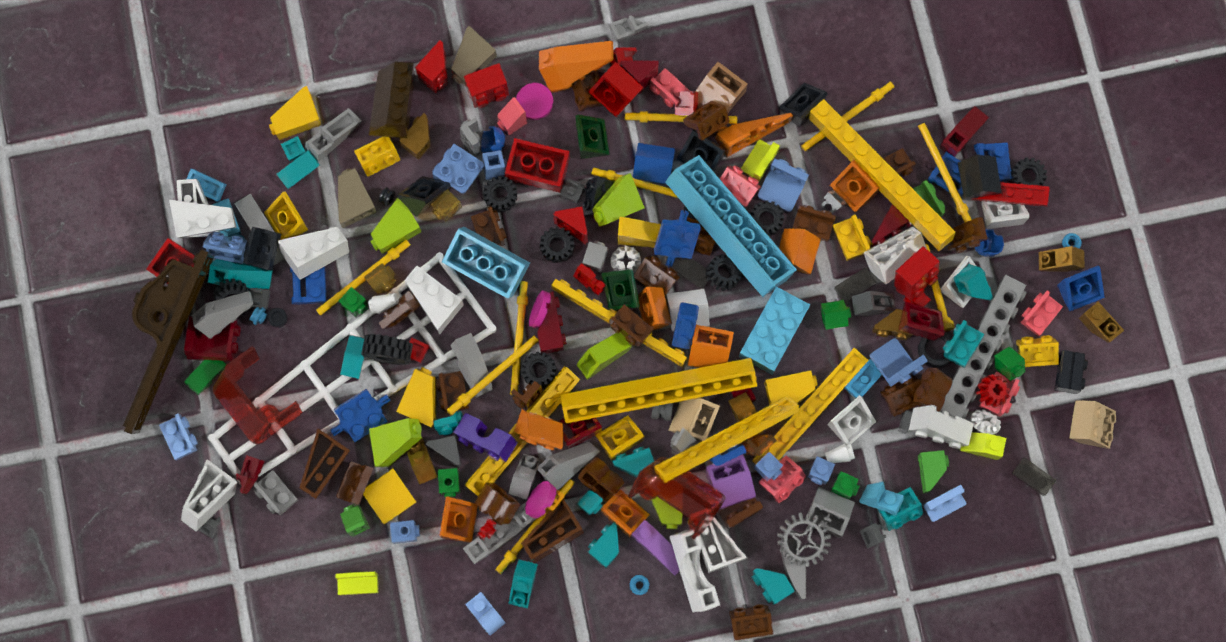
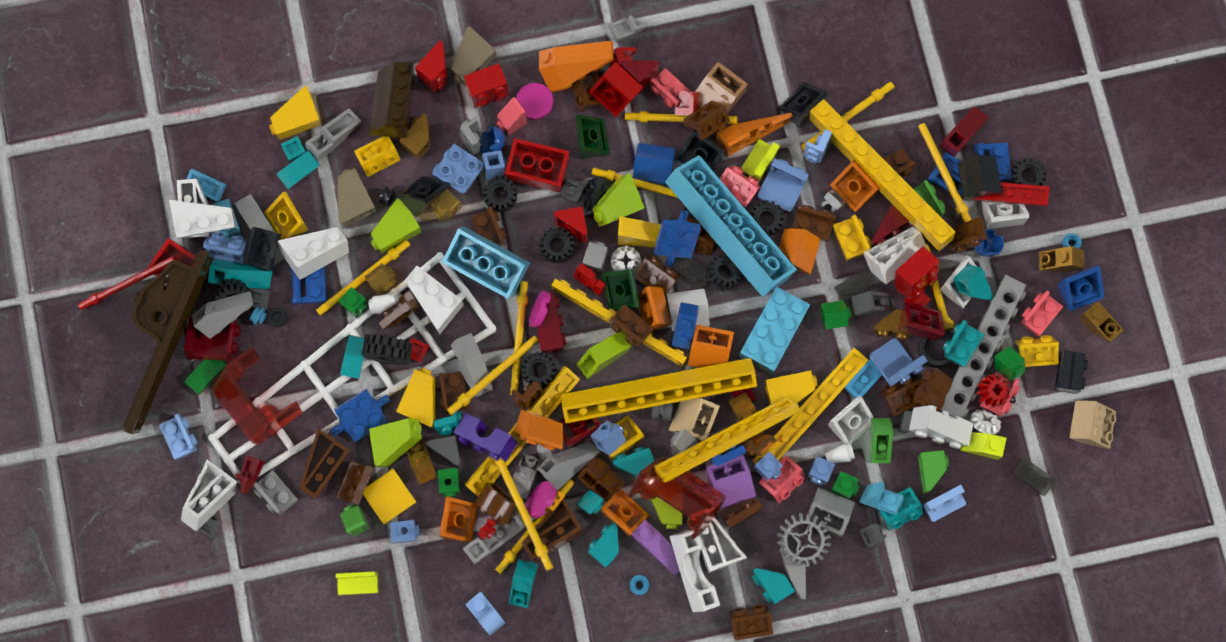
none -> red bar [78,256,177,310]
none -> yellow bar [497,461,554,571]
none -> medium blue brick [590,421,626,455]
none -> light blue bracket [803,129,832,164]
none -> bright green slope [870,418,893,463]

